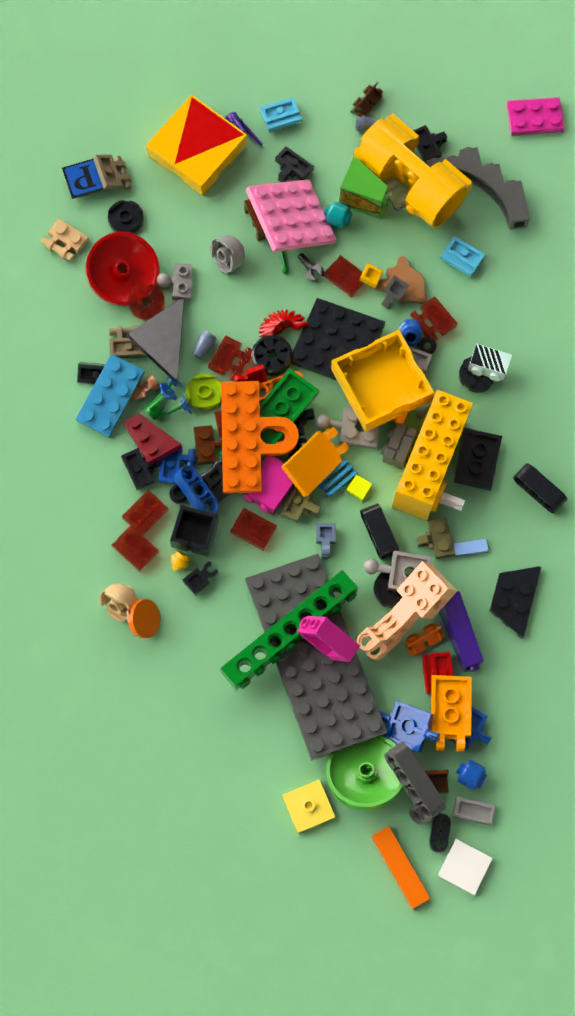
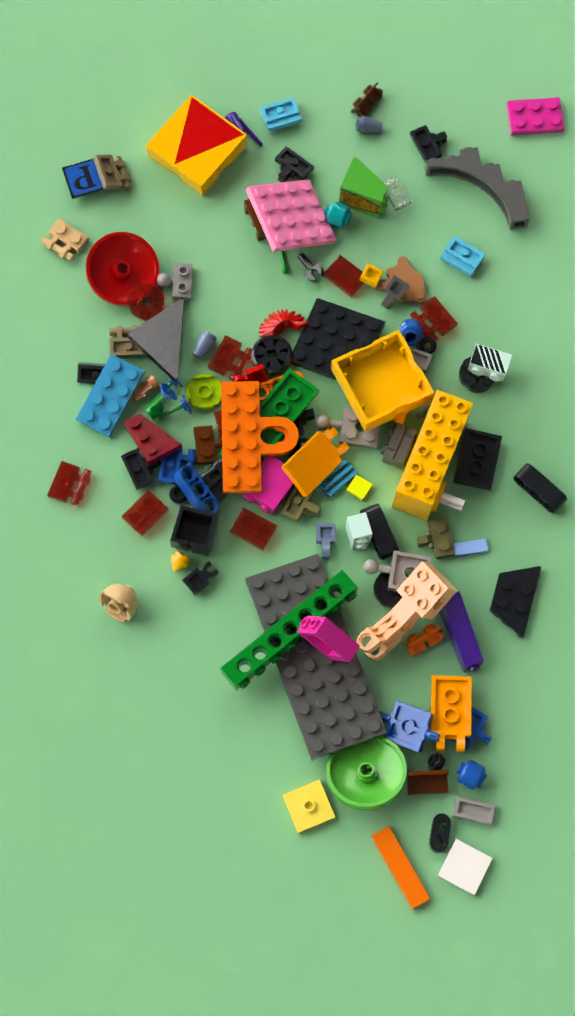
black tile [108,200,144,233] -> none
clear red plate [111,525,159,572] -> none
orange tile [128,599,161,639] -> none
light grey cylinder [210,235,245,273] -> none
yellow cylinder [353,113,472,229] -> none
dark grey beam [385,742,446,824] -> none
red plate [422,652,453,694] -> none
none -> clear red plate [47,461,92,506]
none -> light aqua brick [345,512,372,550]
none -> black plate [427,752,445,770]

